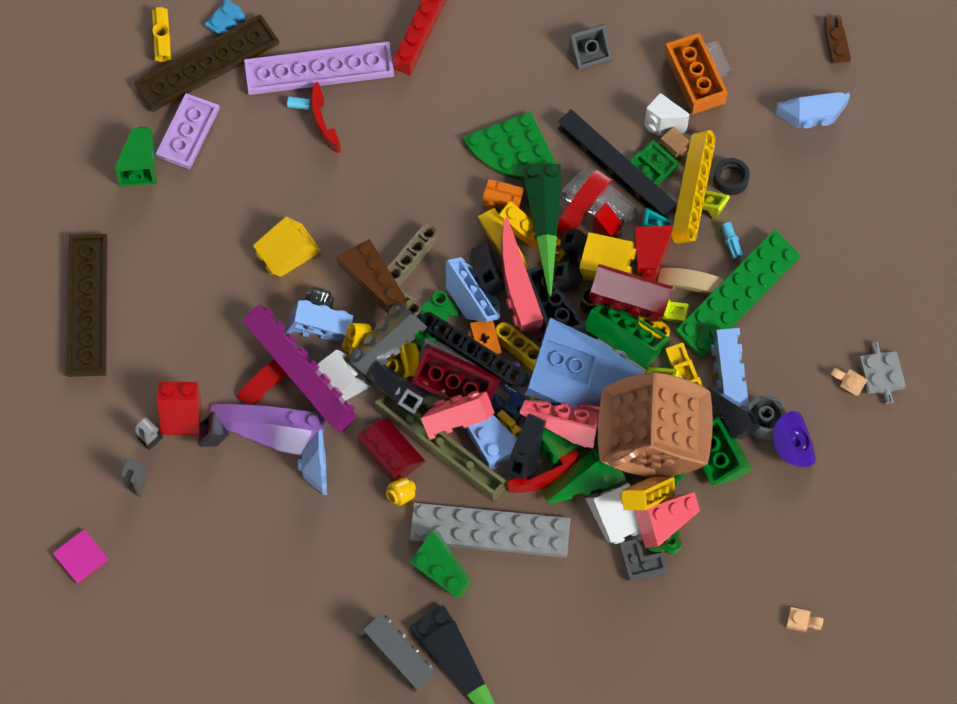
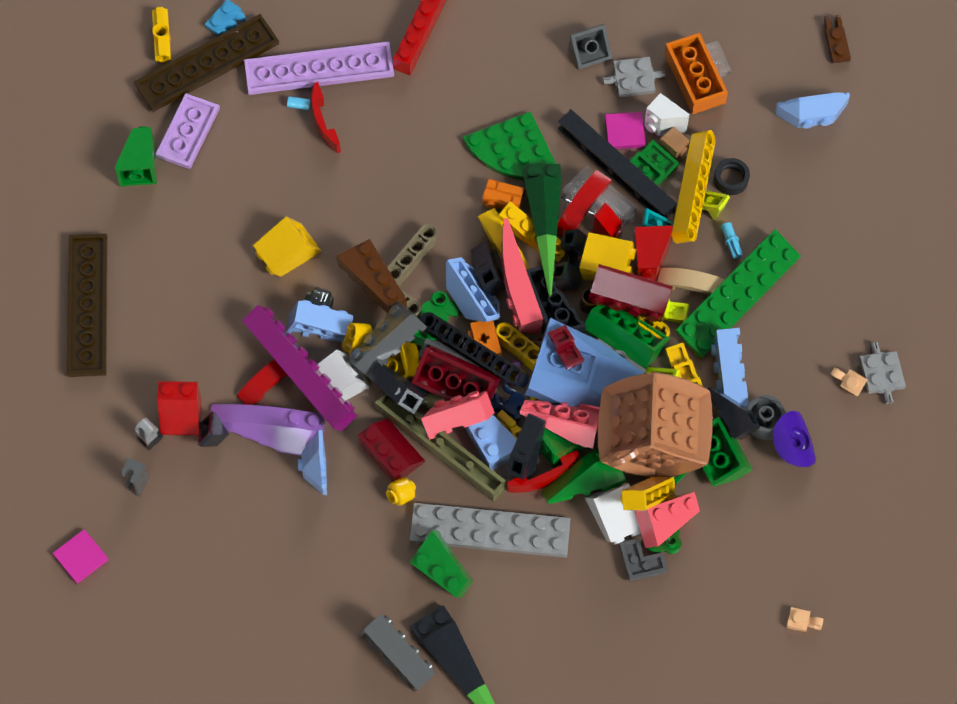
none -> dark red slope [548,325,584,370]
none -> light grey plate [603,57,666,97]
none -> dark pink tile [605,112,646,149]

